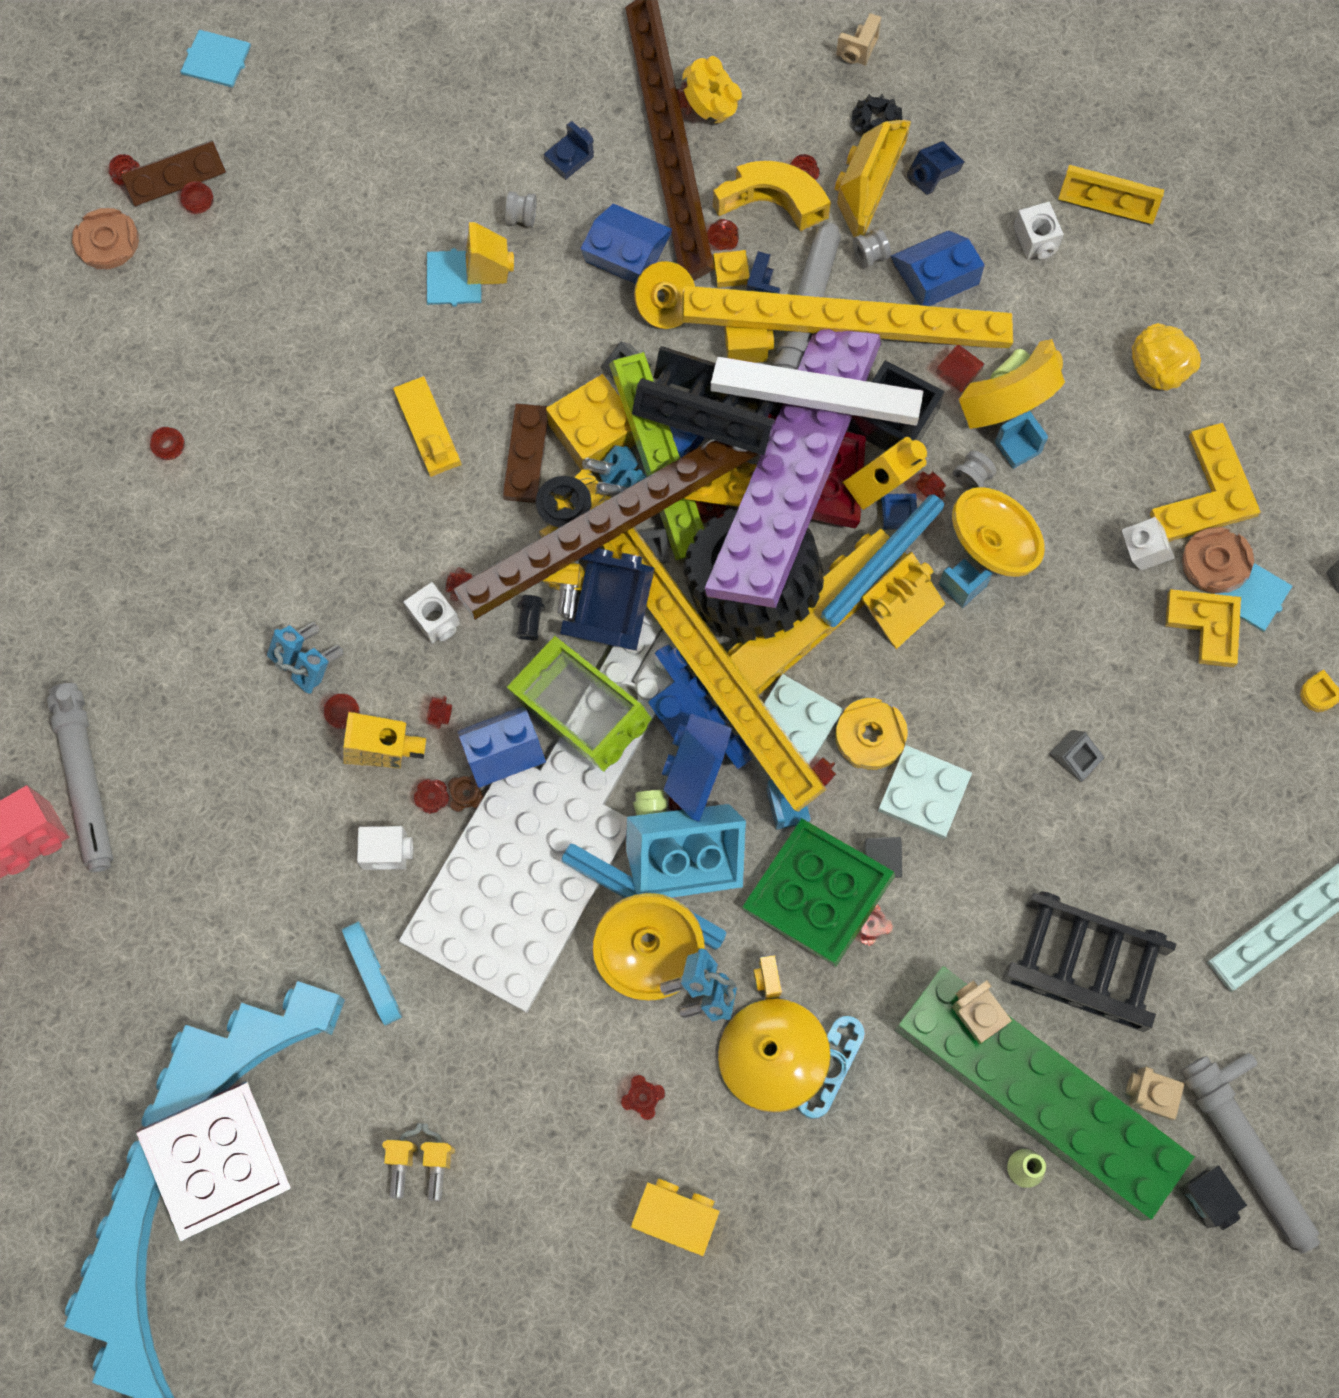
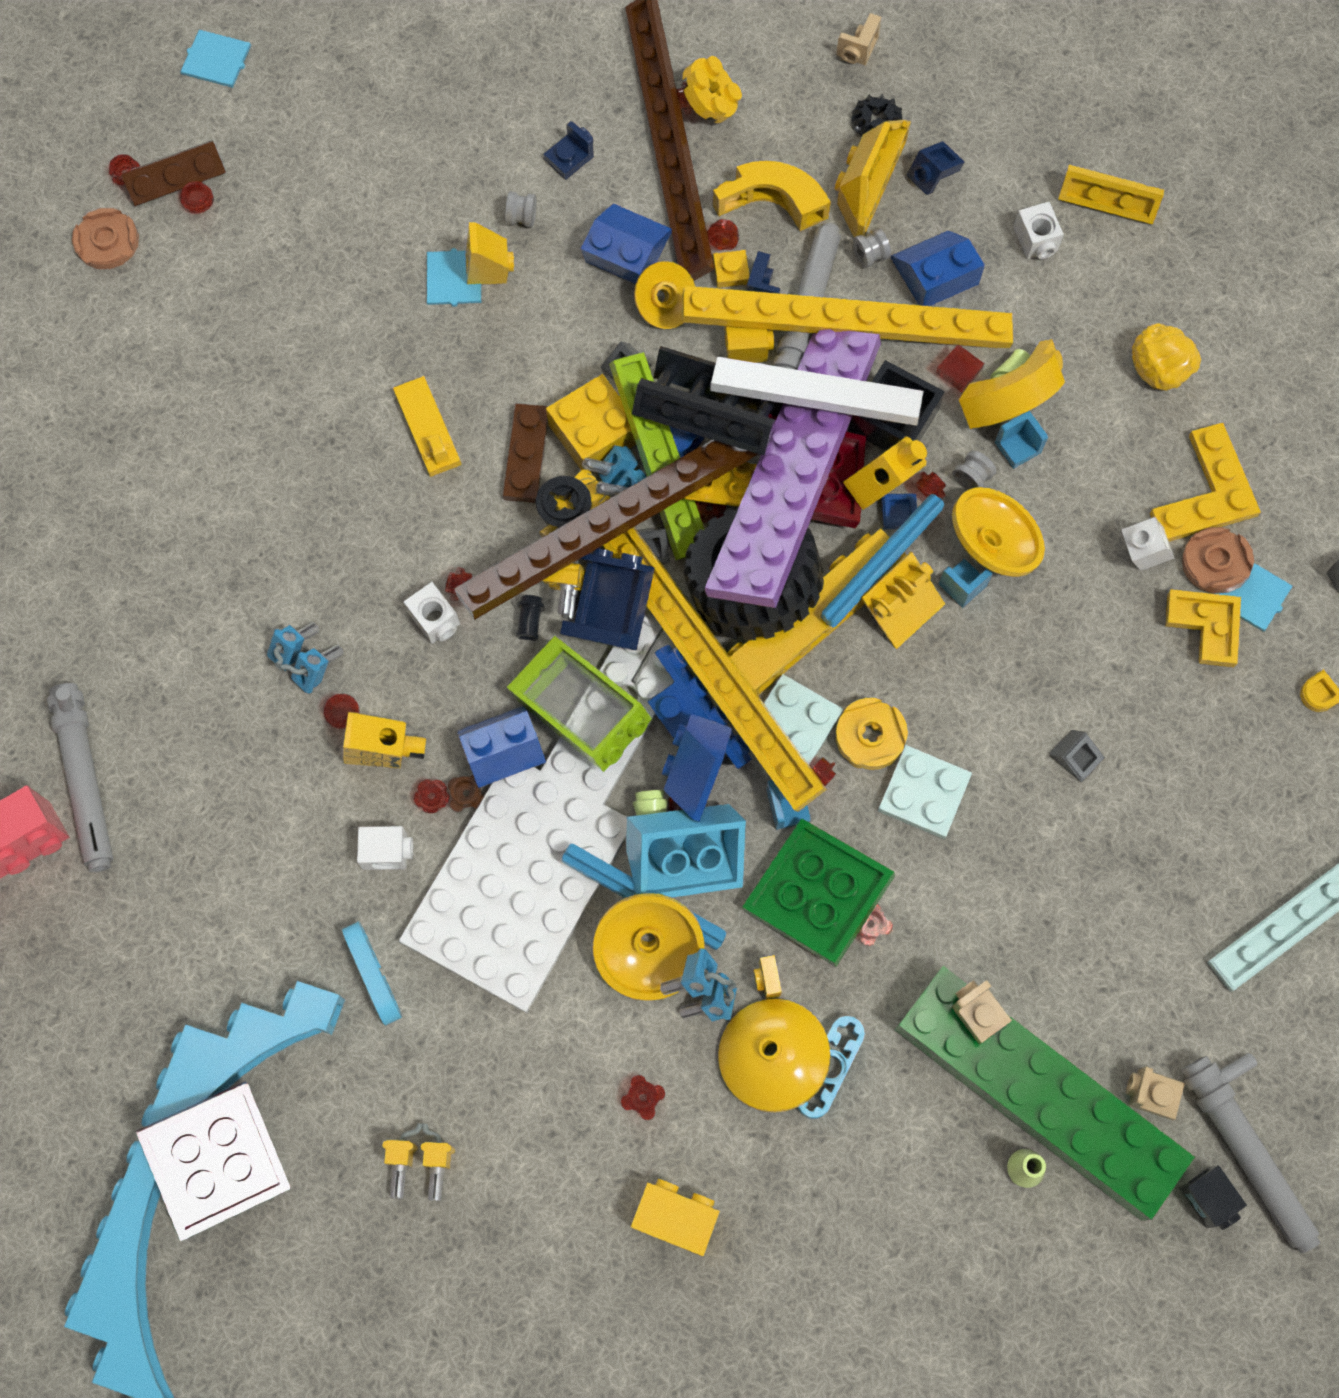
clear red plate [150,427,185,460] -> none
clear red plate [426,695,452,730] -> none
clear red plate [790,154,820,180] -> none
dark grey slope [863,837,902,878] -> none
black fence [1002,891,1177,1032] -> none

